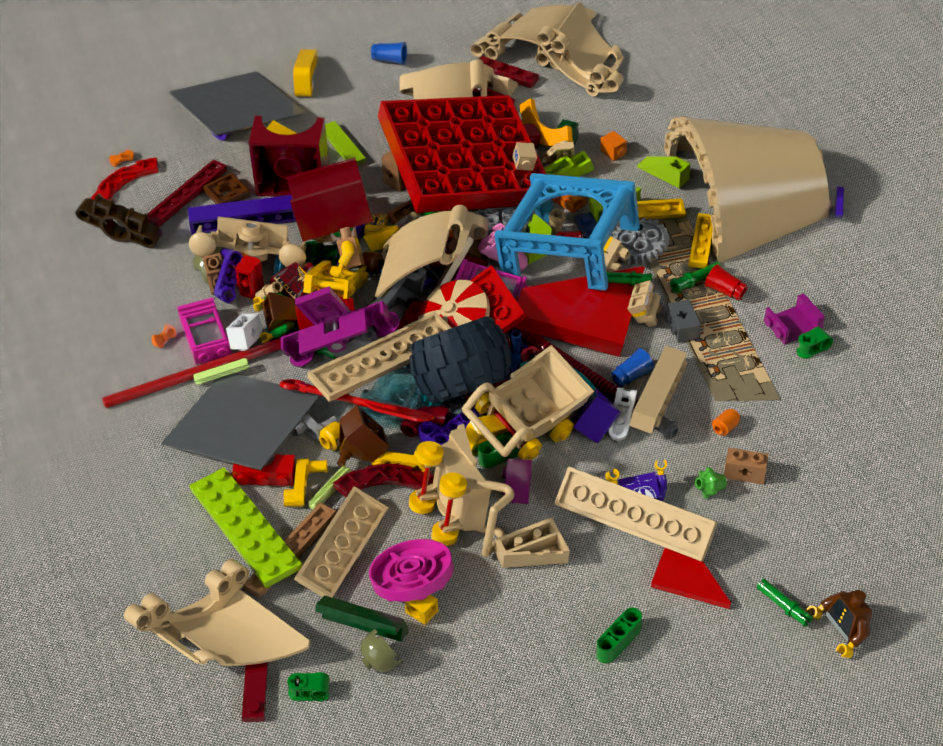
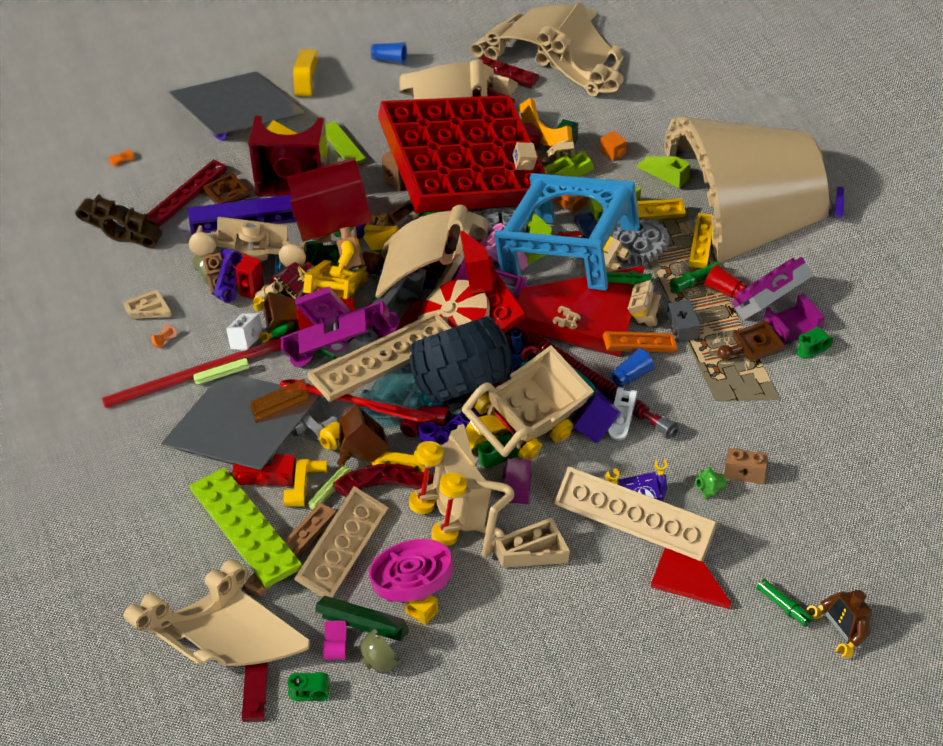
red tile [91,157,158,200] -> none
dark pink door [177,297,232,365] -> none
tan cone [549,208,566,235] -> none
green beam [596,607,642,664] -> none
tan brick [629,346,688,434] -> none
orange brick [712,409,740,436] -> none
none -> tan wing [123,289,172,319]
none -> clear orange piece [250,379,310,423]
none -> dark pink panel [323,621,347,661]
none -> red slope [460,231,496,294]
none -> tan piece [553,306,581,329]
none -> orange tile [603,331,678,353]
none -> reddish brown plate [717,321,785,362]
none -> piece [731,256,814,320]

